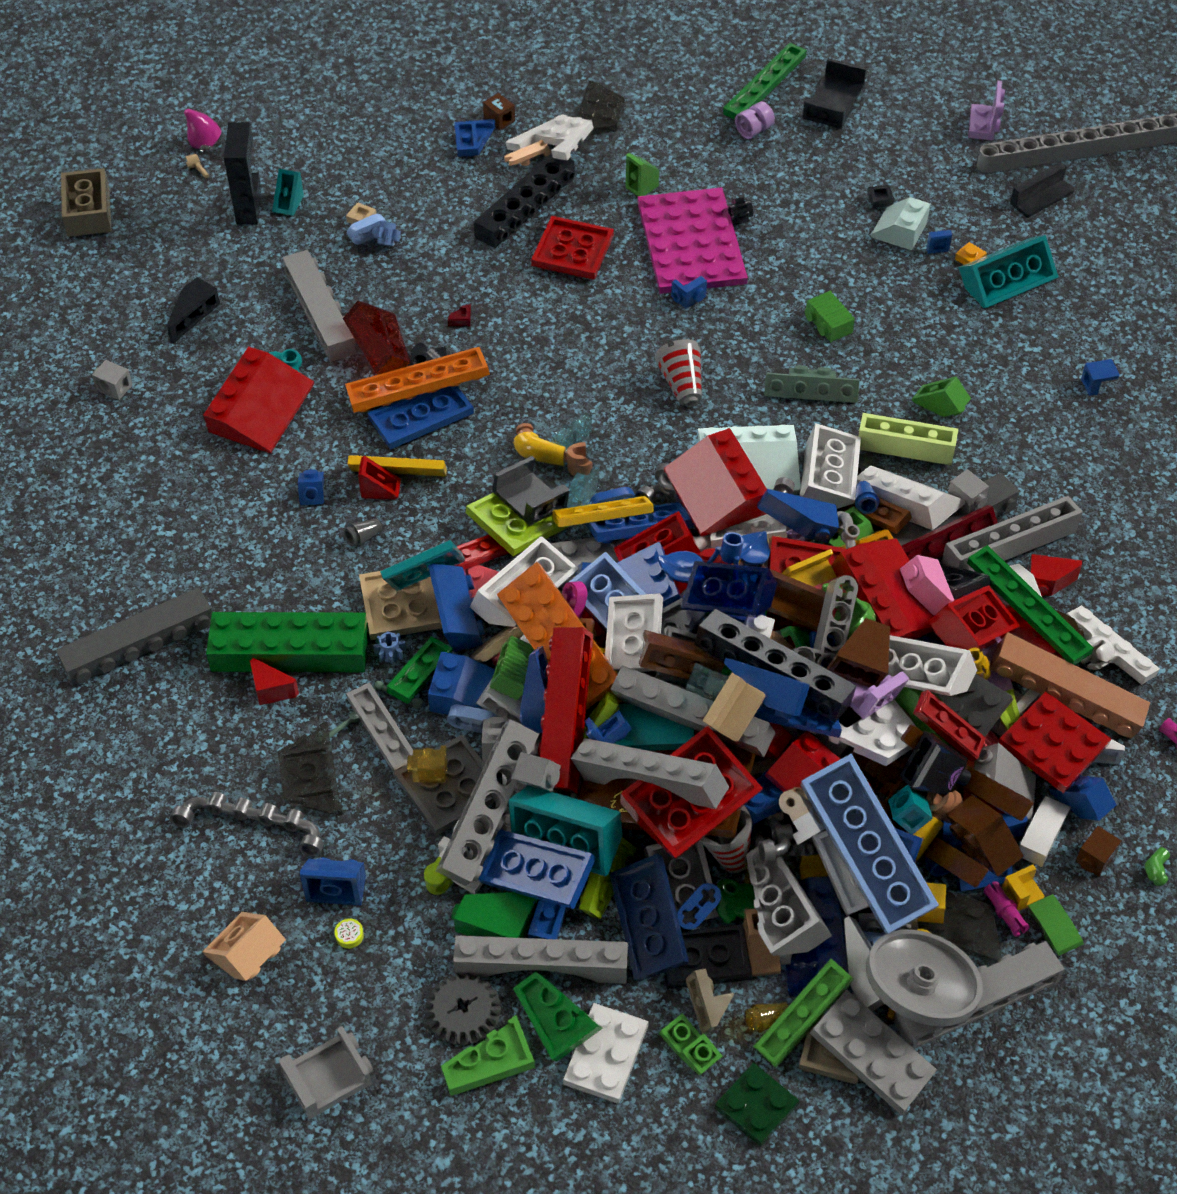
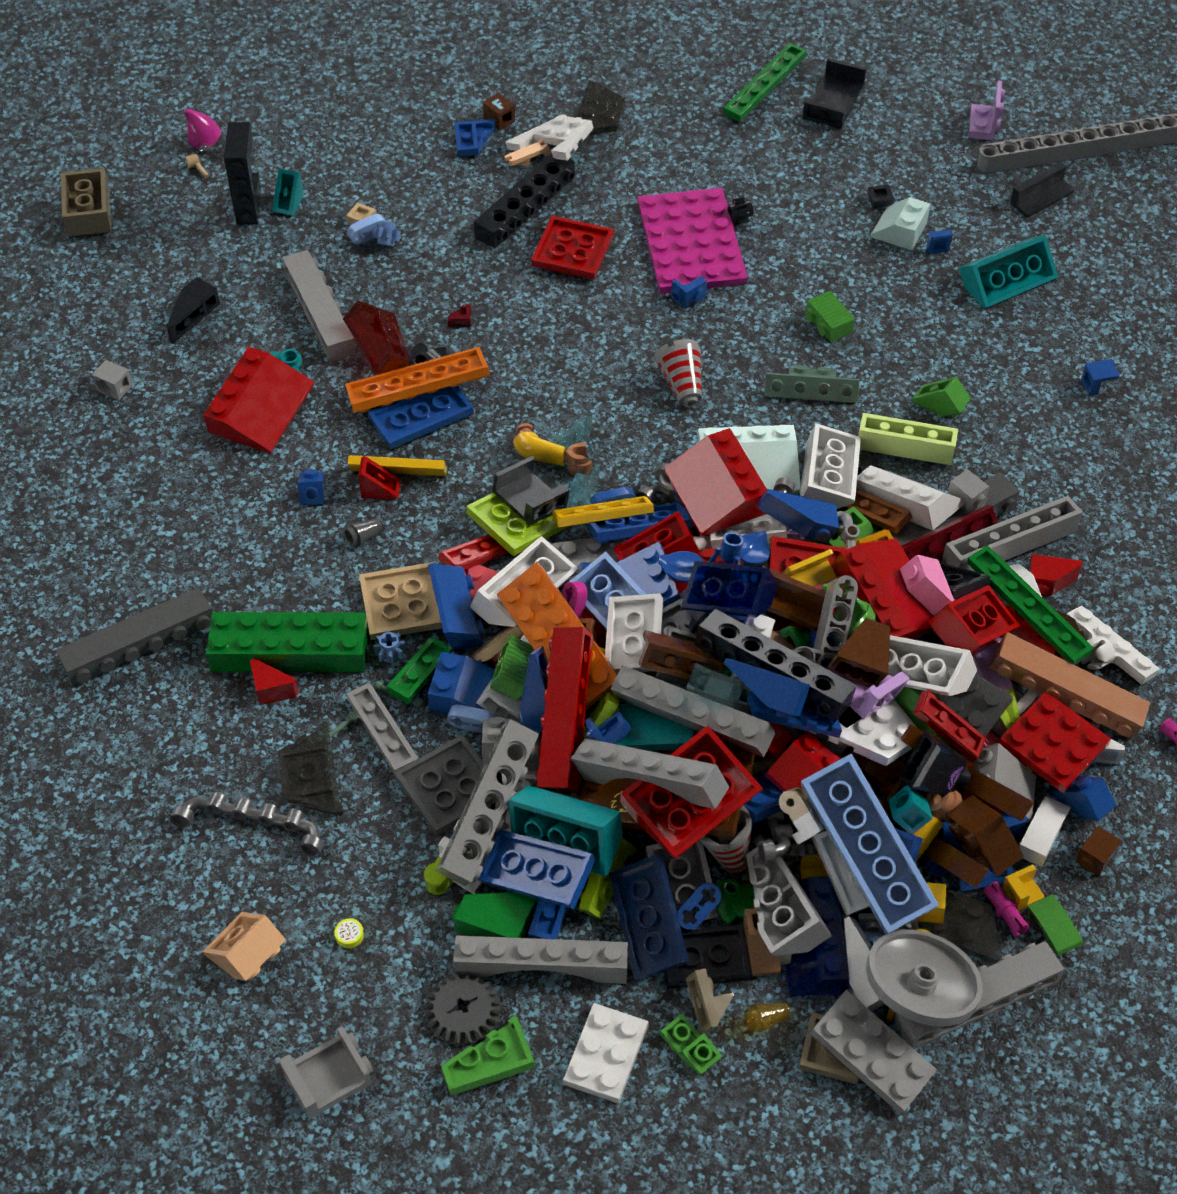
blue slope [300,858,366,906] -> none
teal tile [380,540,465,591] -> none
clear yellow brick [407,745,448,783] -> none
light grey brick [512,752,561,792] -> none
green wing [513,972,603,1062] -> none
bright green slope [626,153,659,196] -> none
tan panel [703,673,766,742] -> none
dark green plate [715,1062,800,1147] -> none
lavender wheel [735,101,775,139] -> none
bright green tile [753,959,854,1068] -> none
blue cone [855,481,880,514] -> none
light orange plate [955,242,987,265] -> none
yellow pin [969,648,991,680] -> none
bright green arm [1145,847,1170,886] -> none

